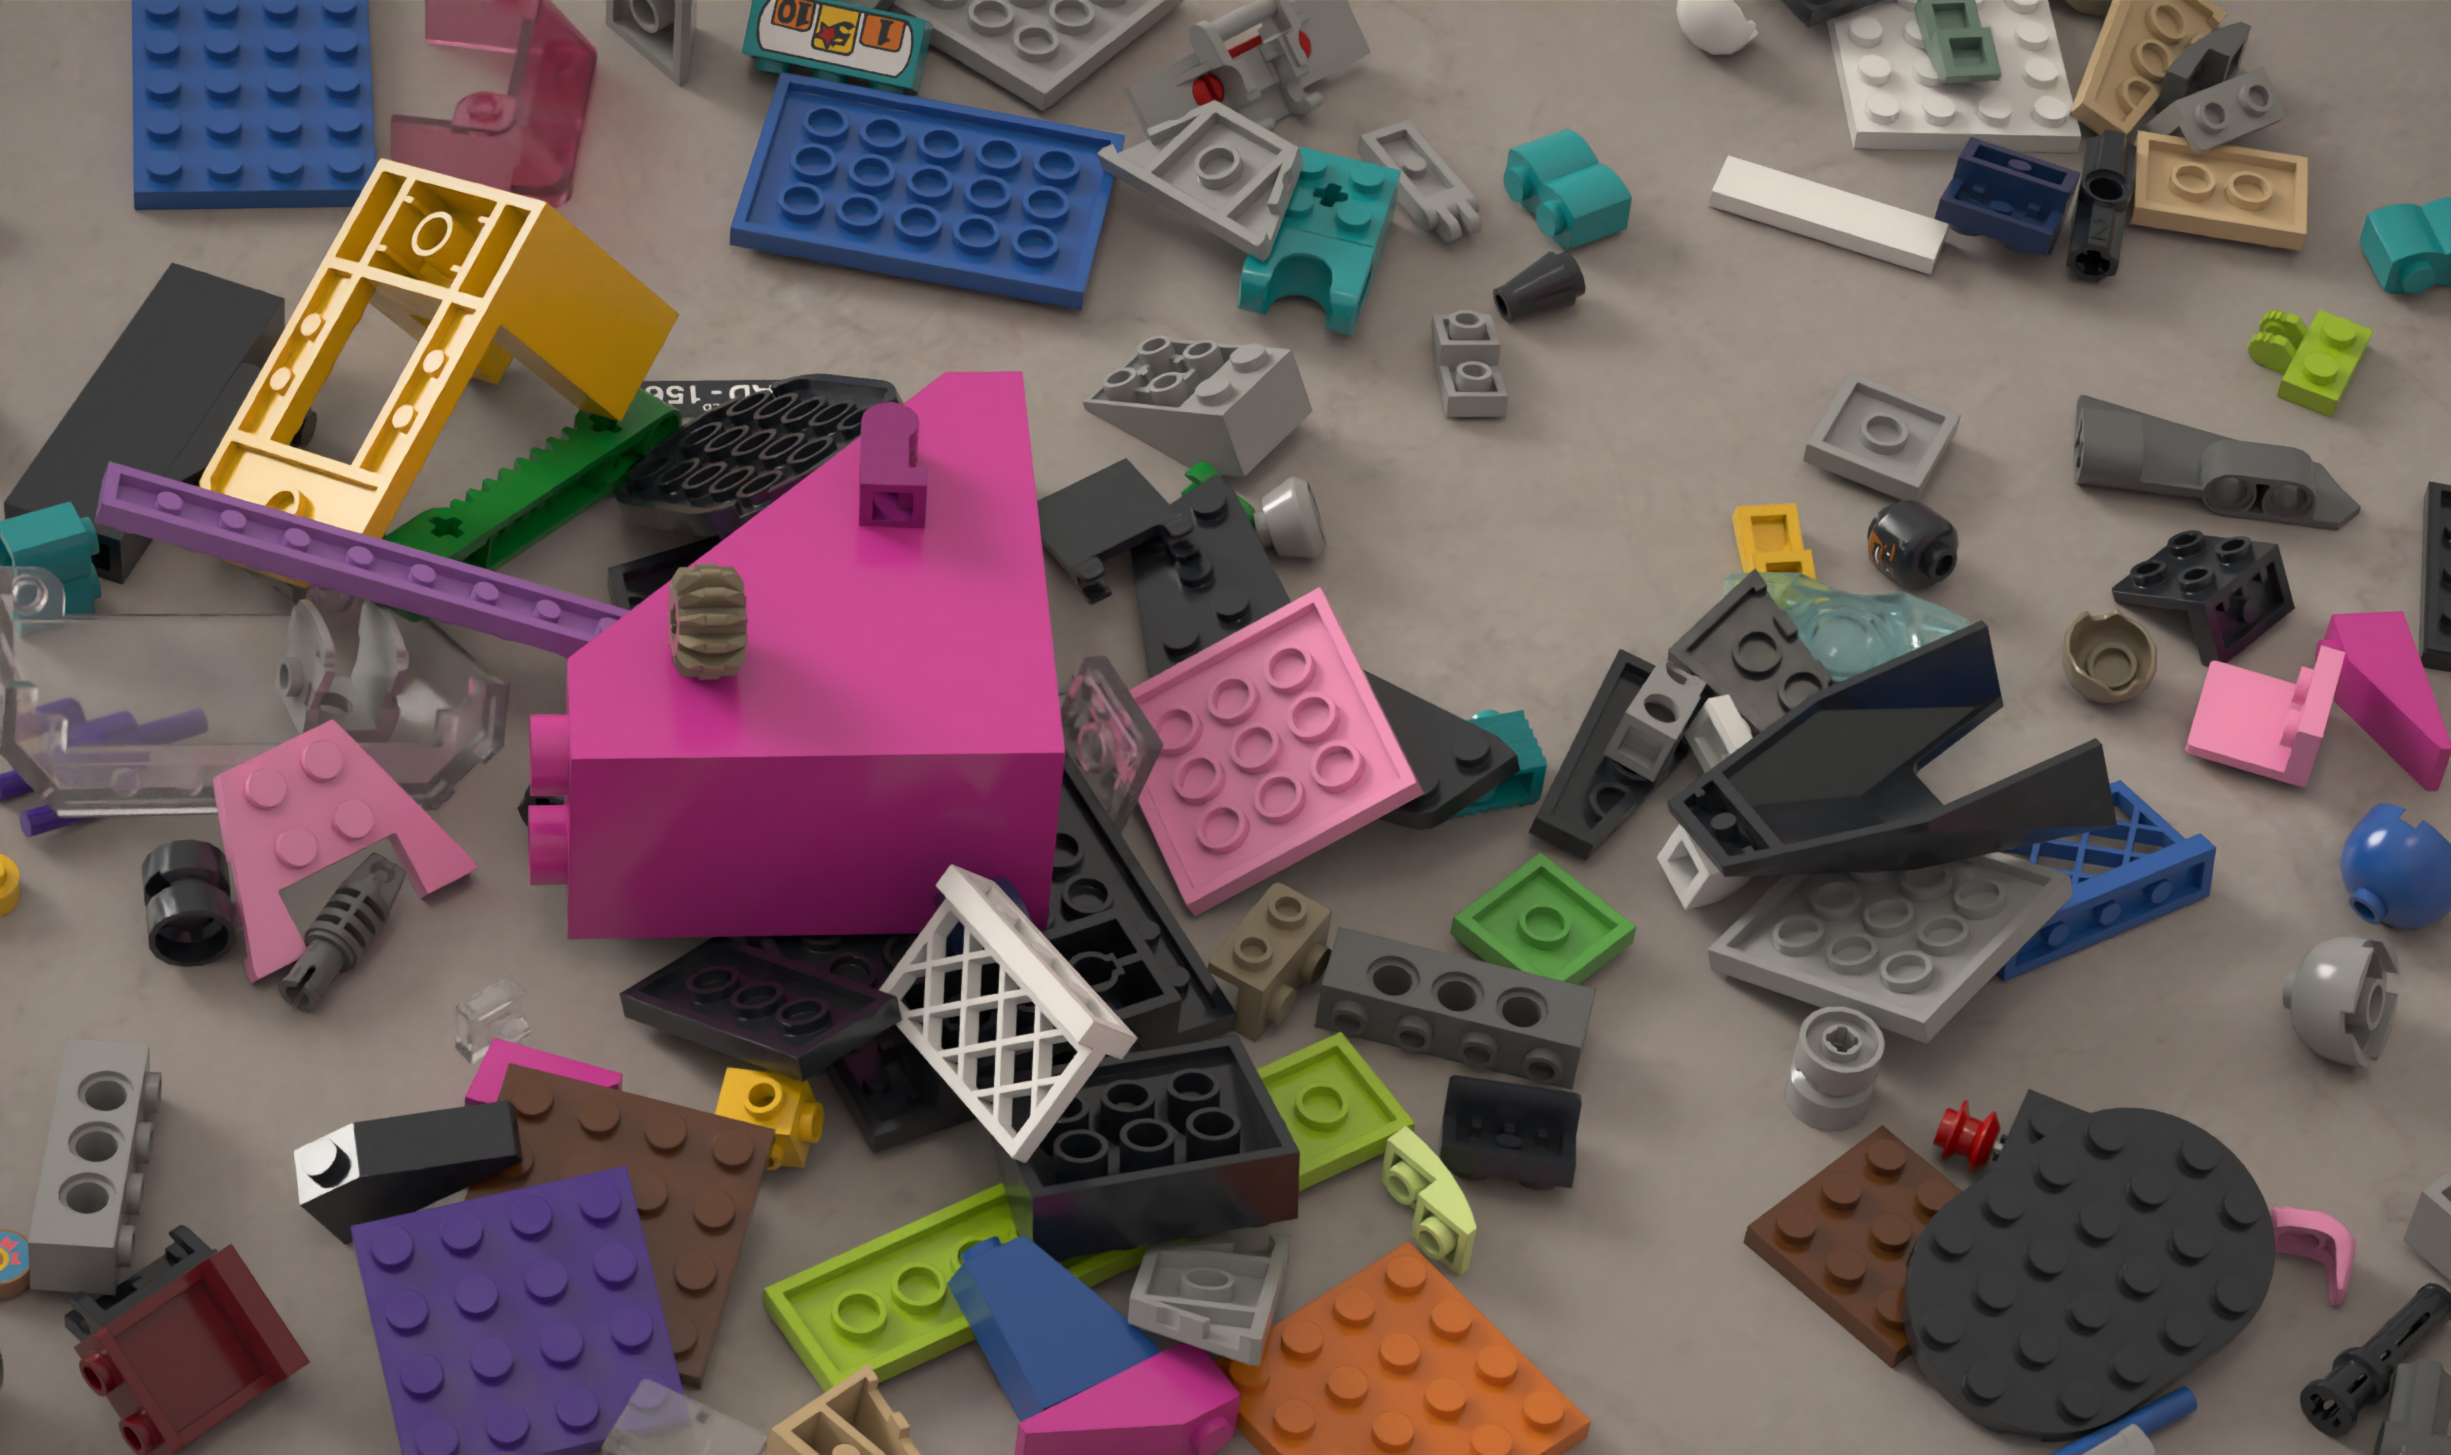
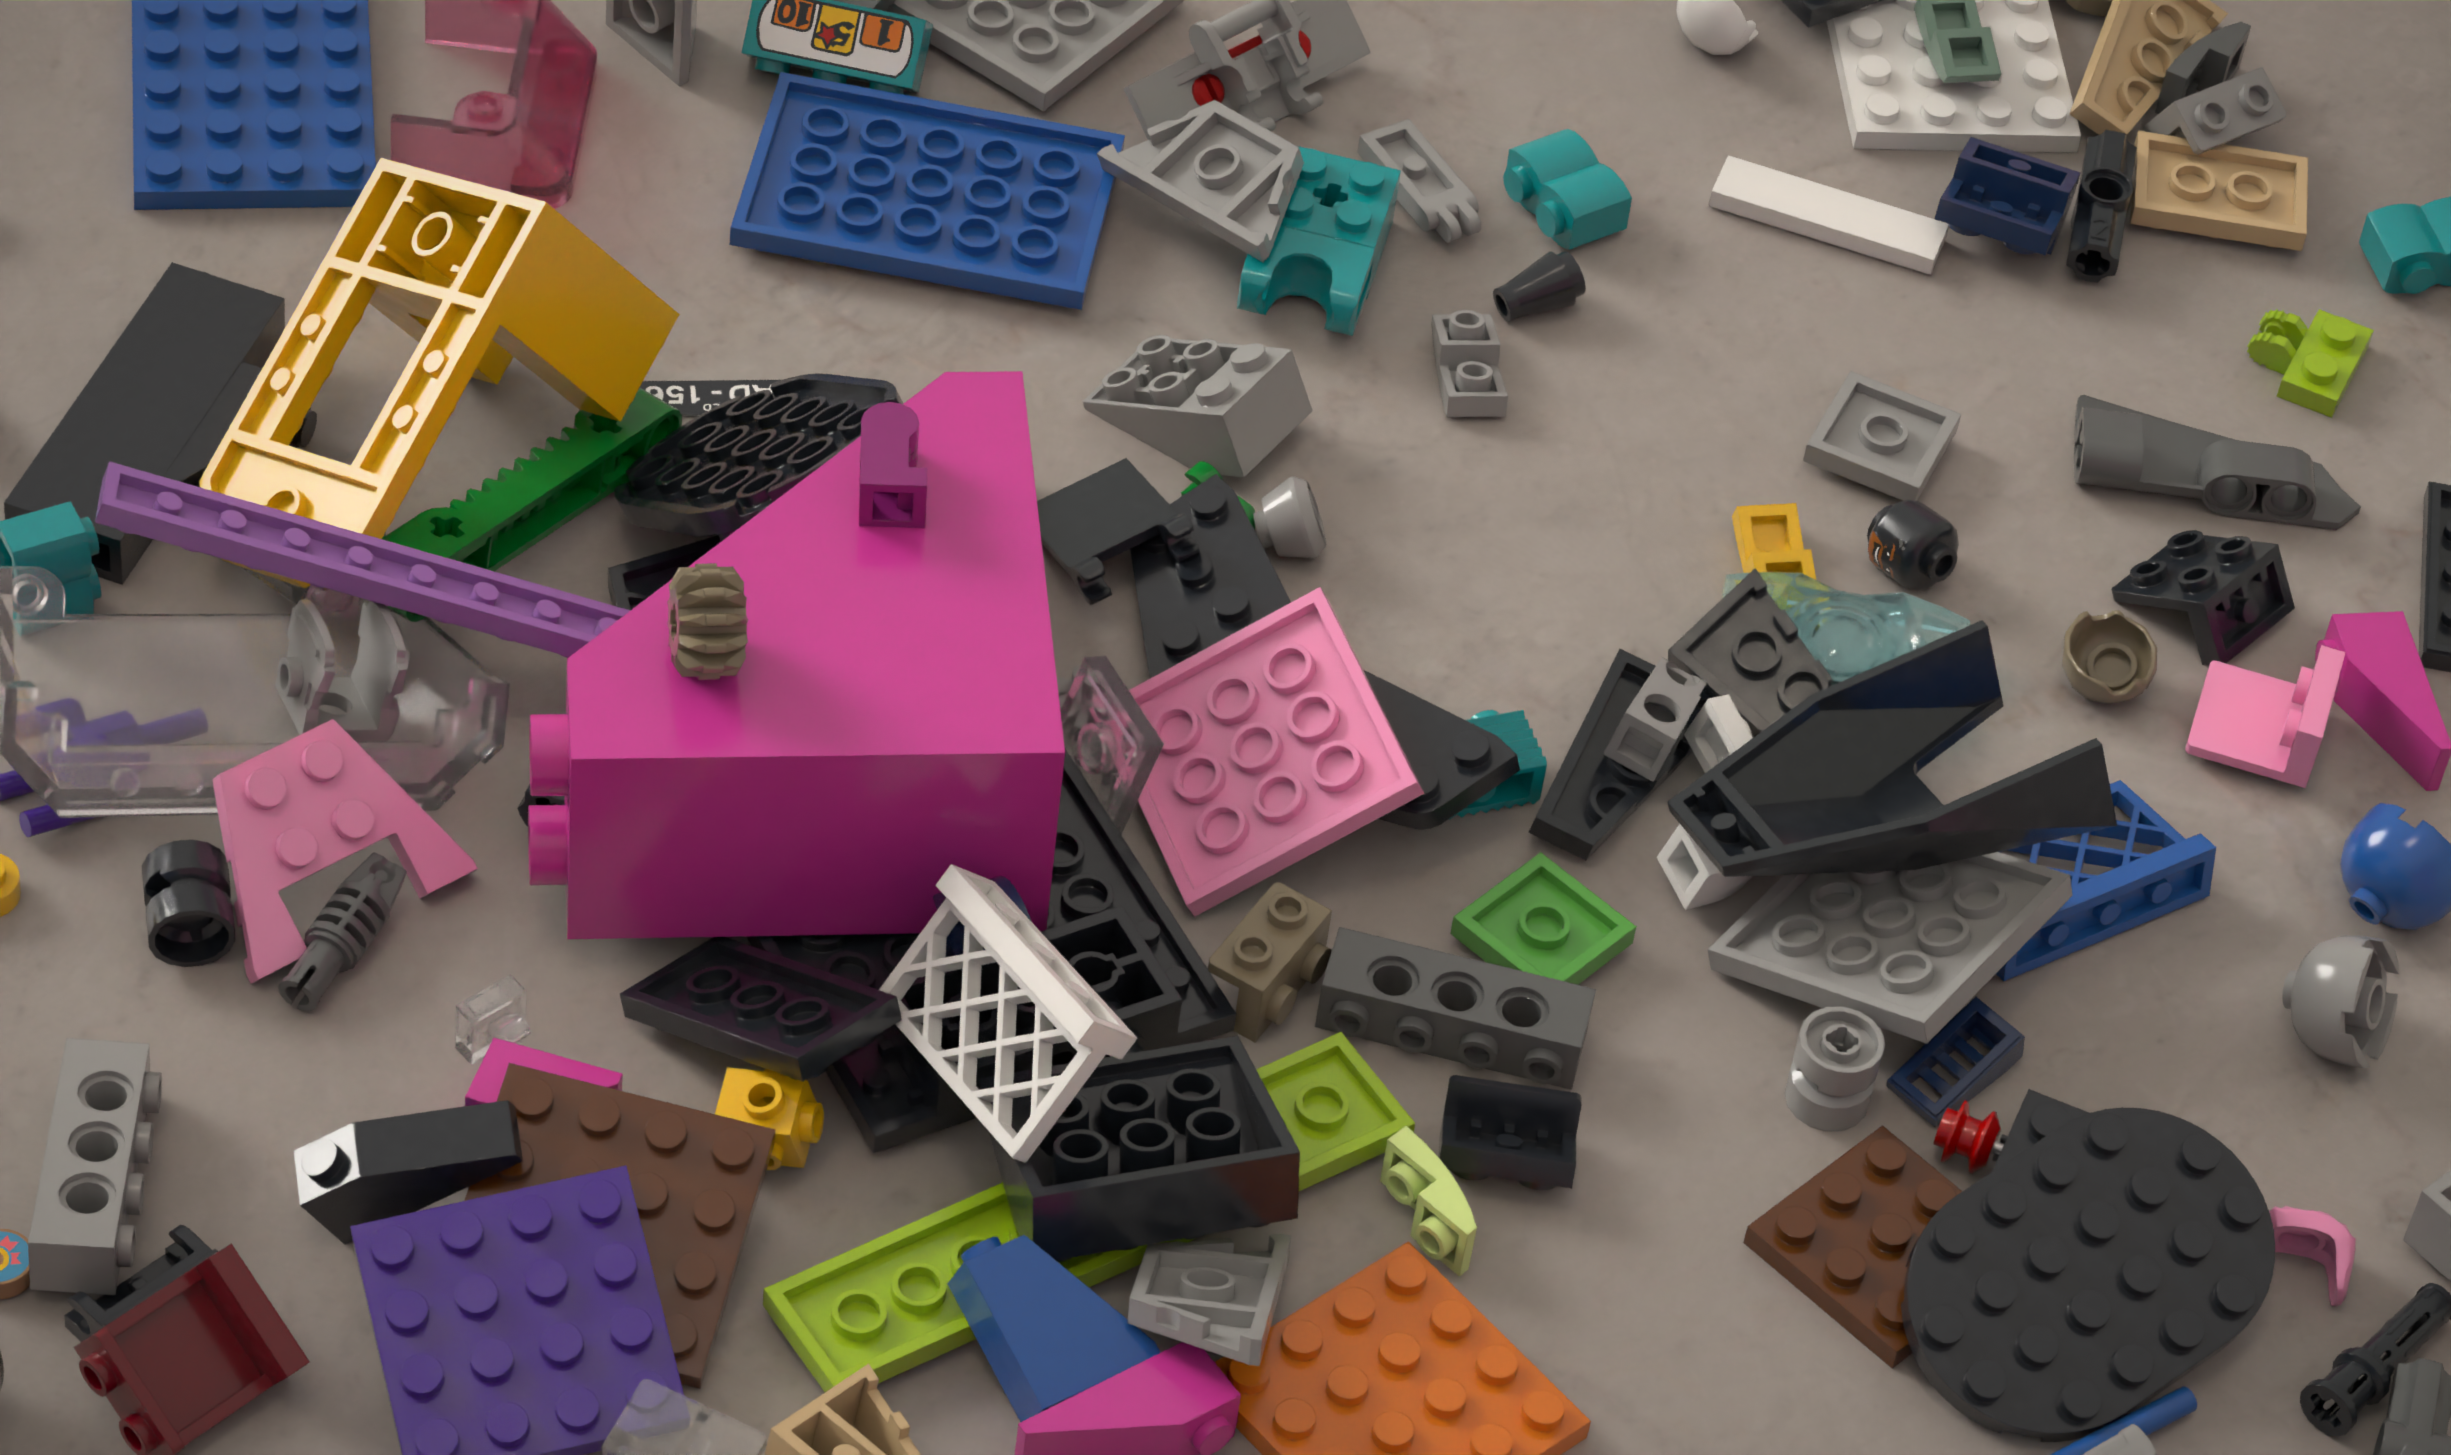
none -> dark blue slope [1886,997,2025,1127]

